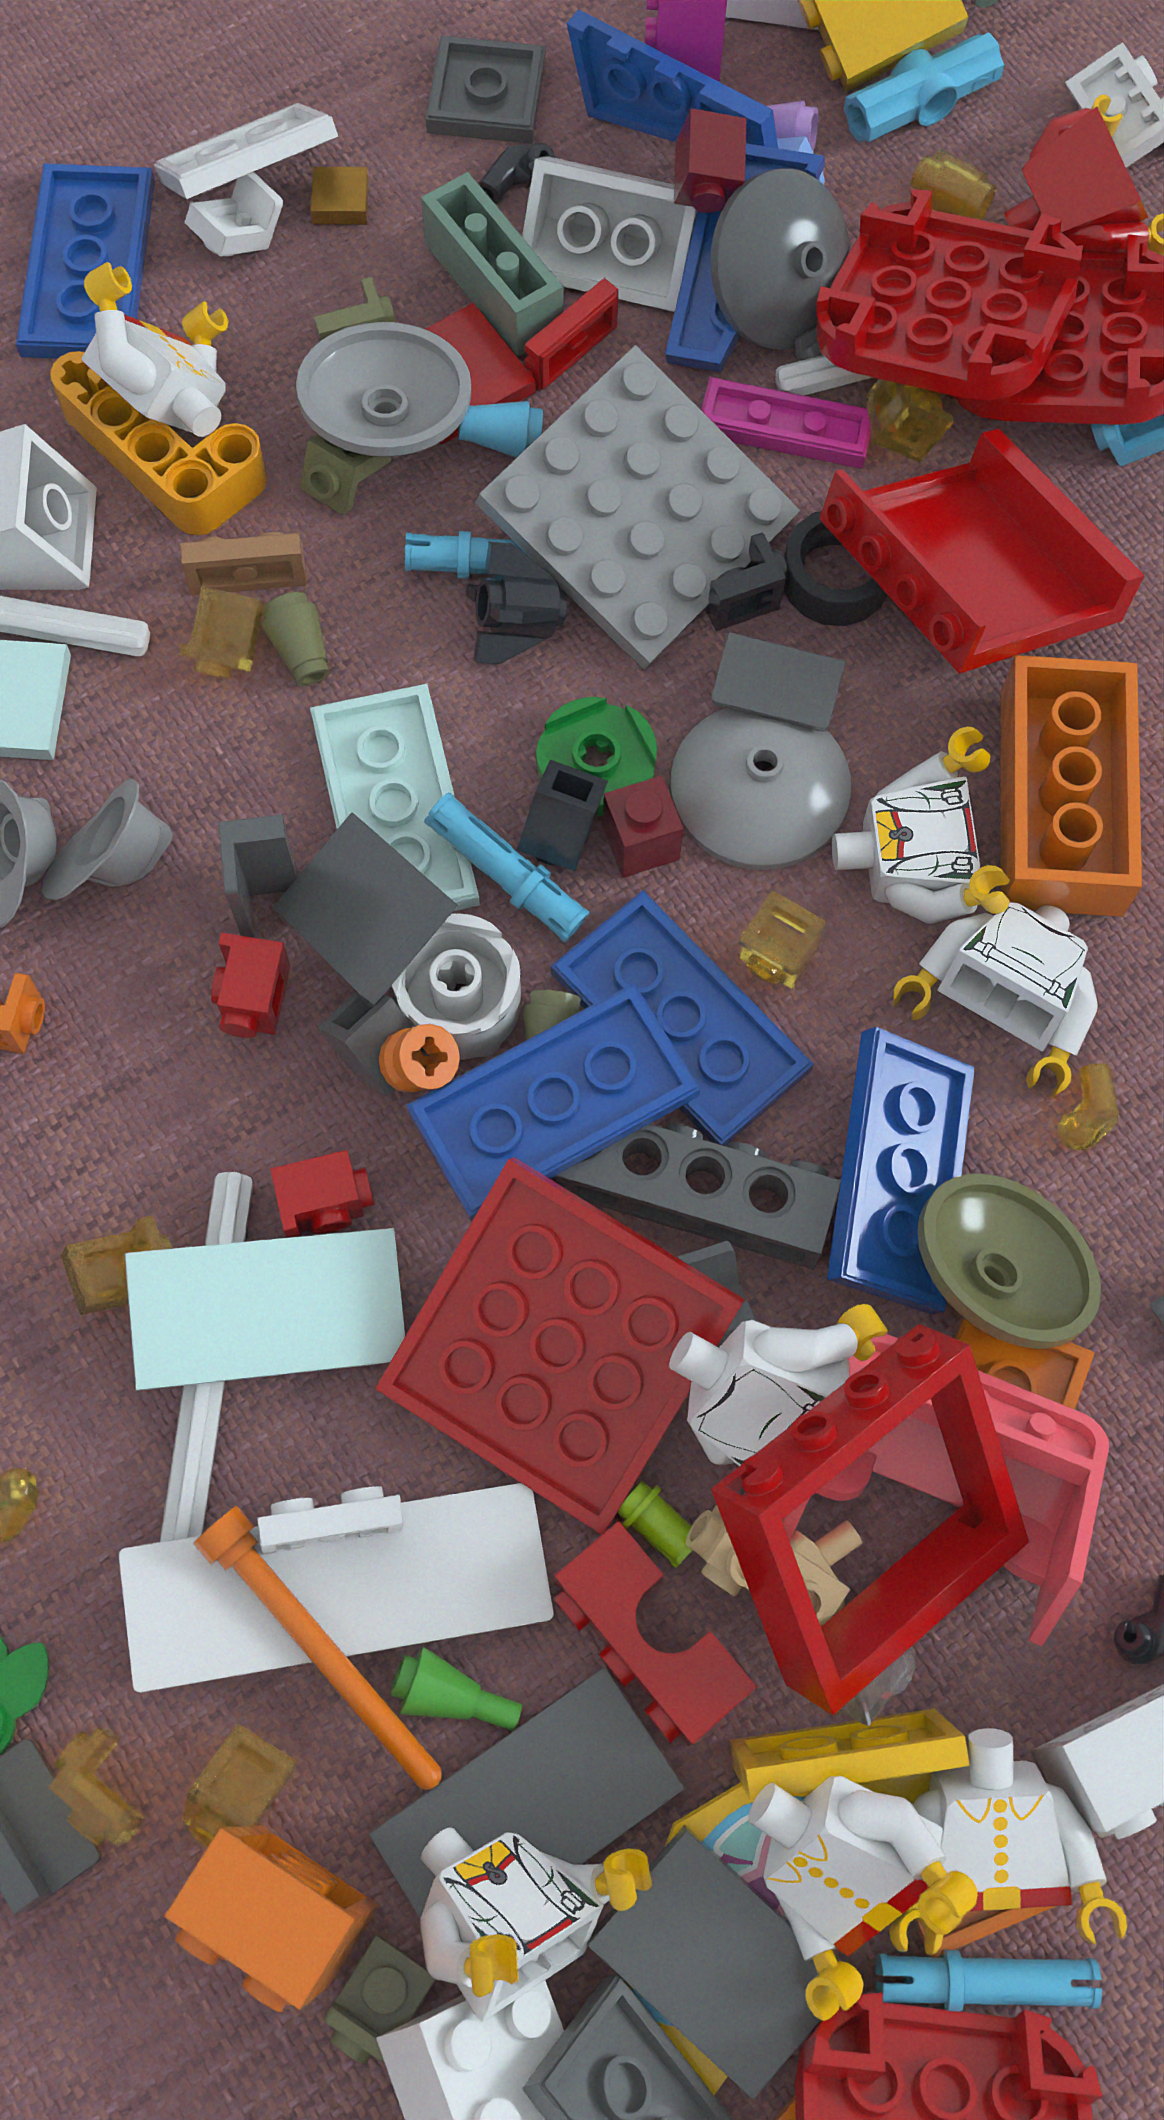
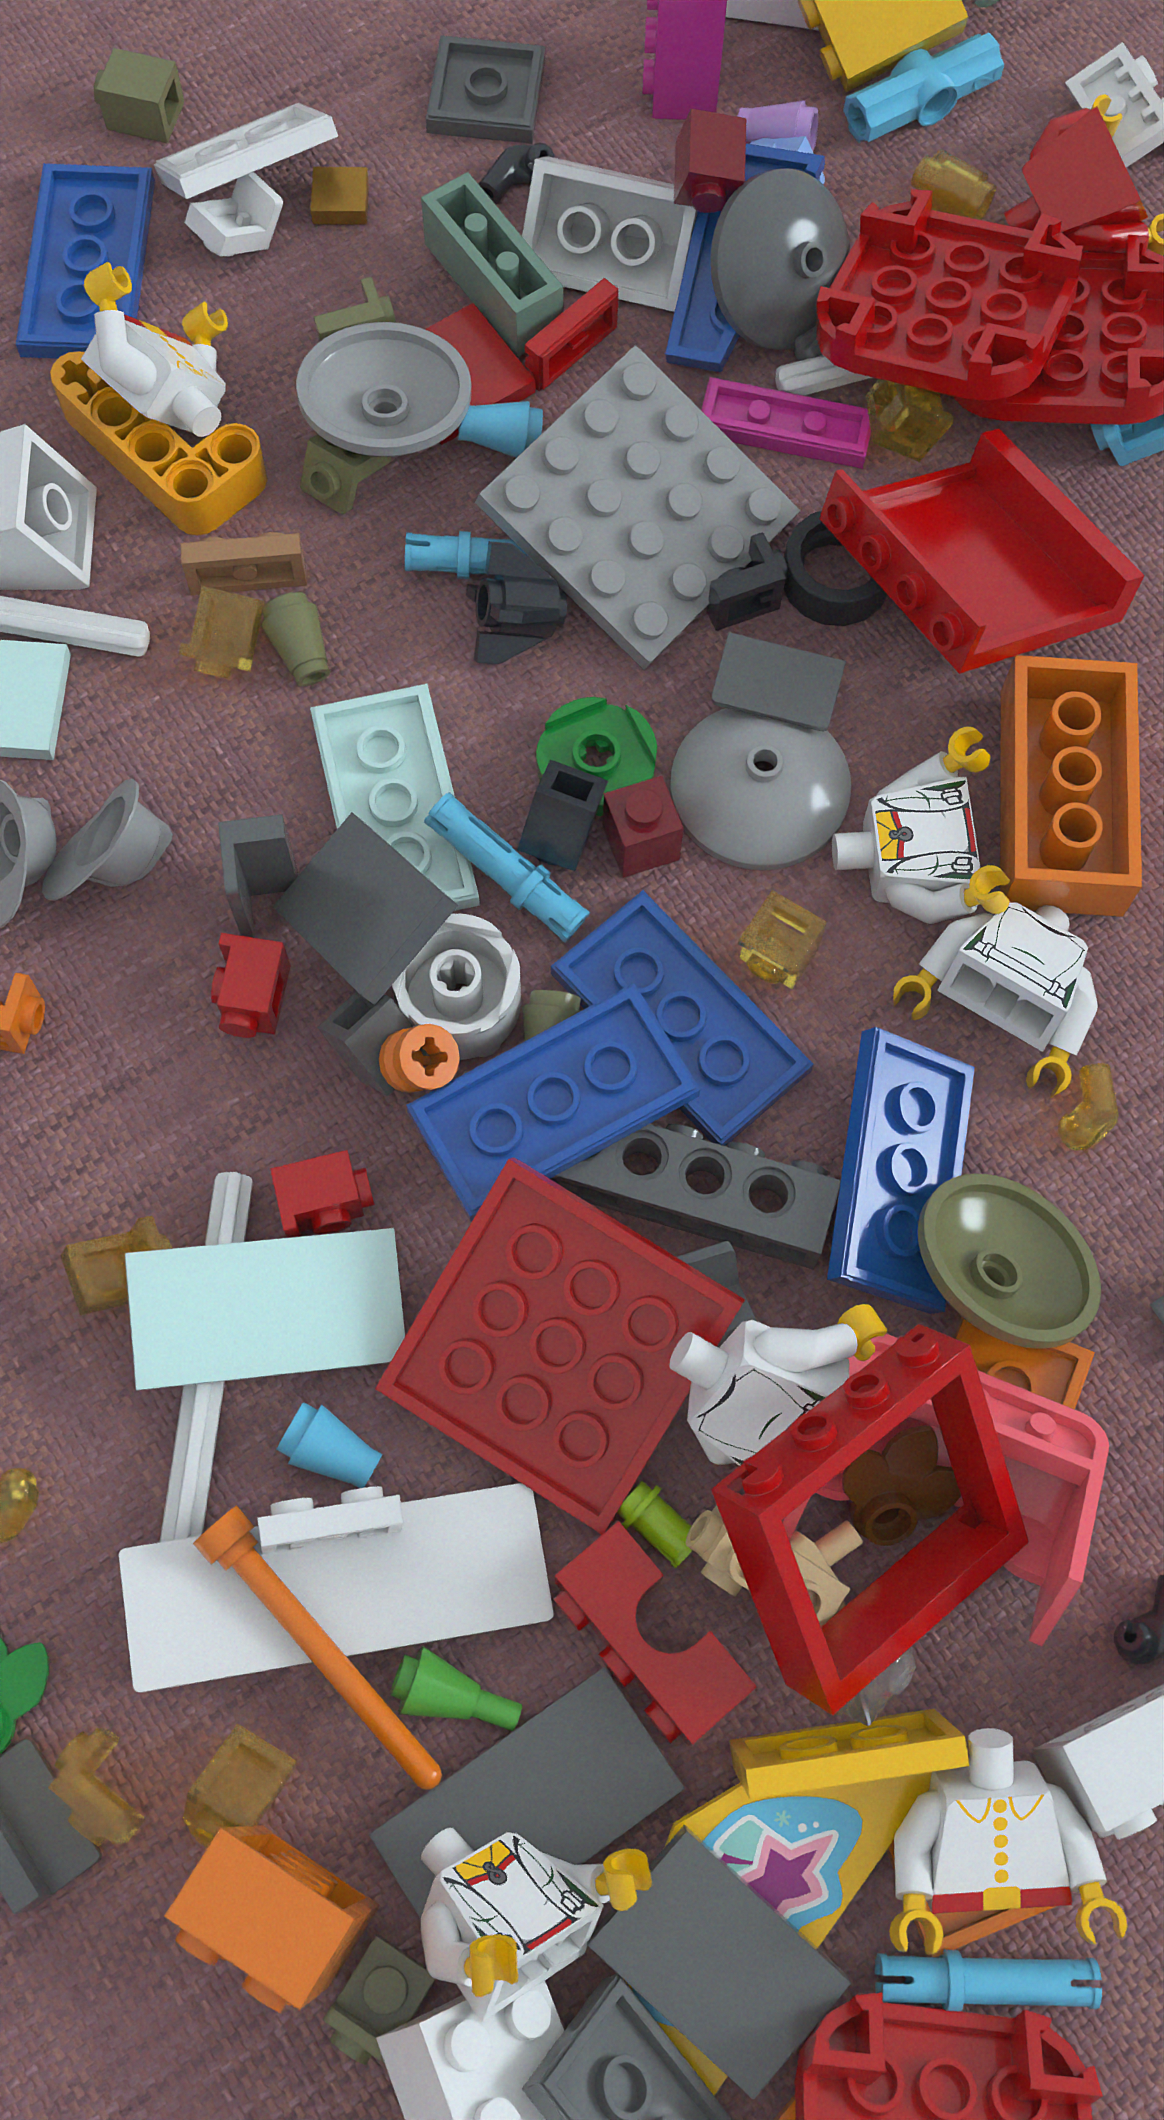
blue wing [566,9,778,148] -> none
white torso [748,1776,977,2021] -> none
none -> olive brick [94,48,185,143]
none -> medium azure cone [276,1402,382,1488]
none -> reddish brown plate [842,1425,961,1546]

